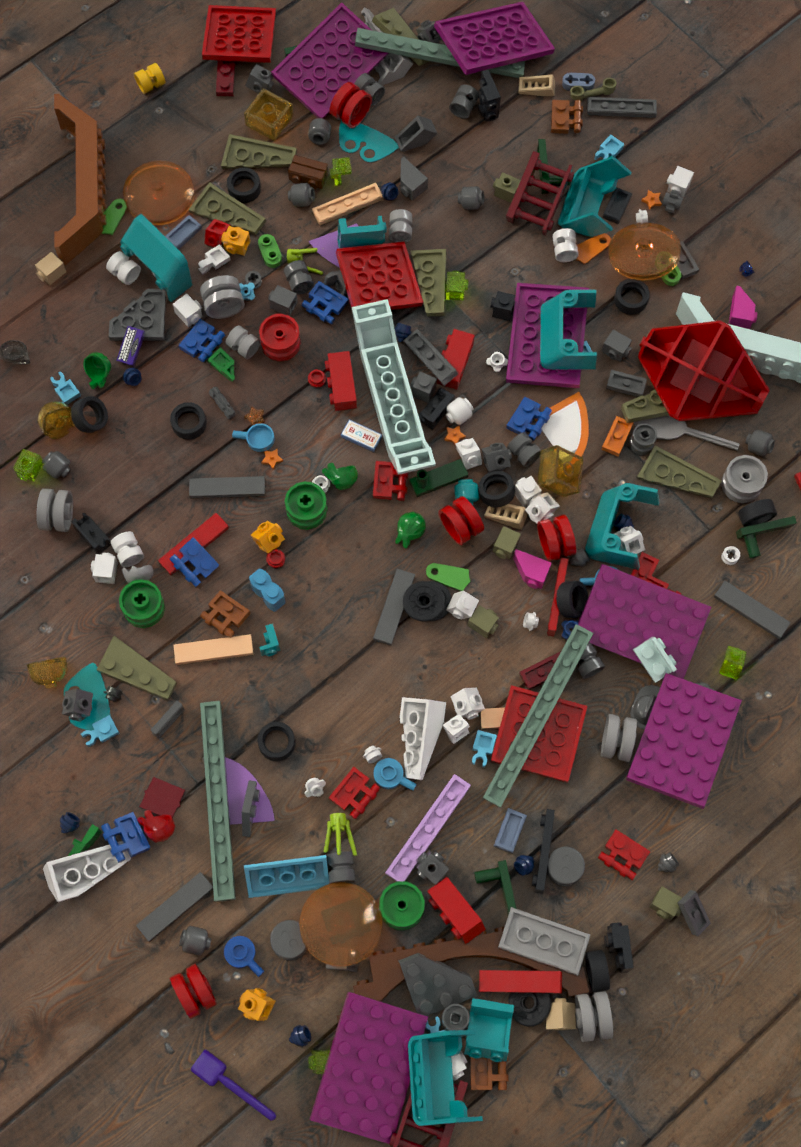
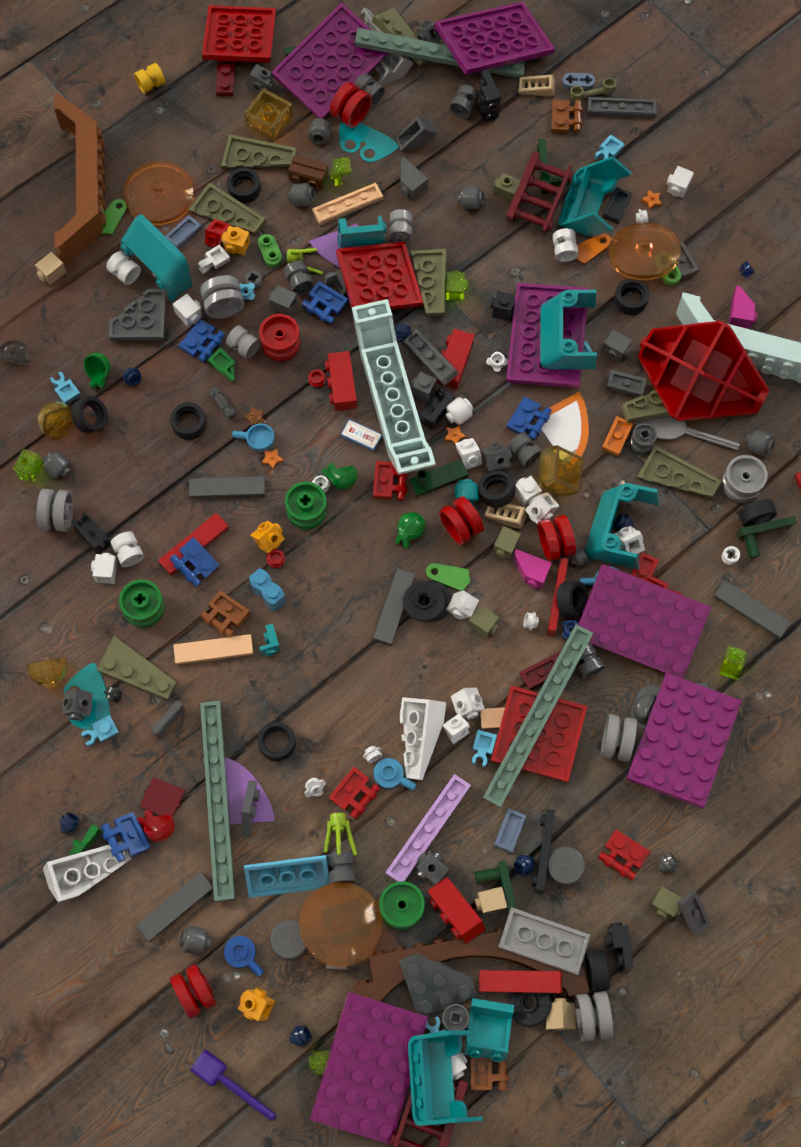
slope [117,326,145,366] -> none
light grey hair [122,565,153,583] -> none
dark blue plate [381,182,399,200] -> none
light aqua bracket [633,637,677,683] -> none
dark grey gear [662,189,683,213] -> none
none -> tan brick [475,887,507,916]

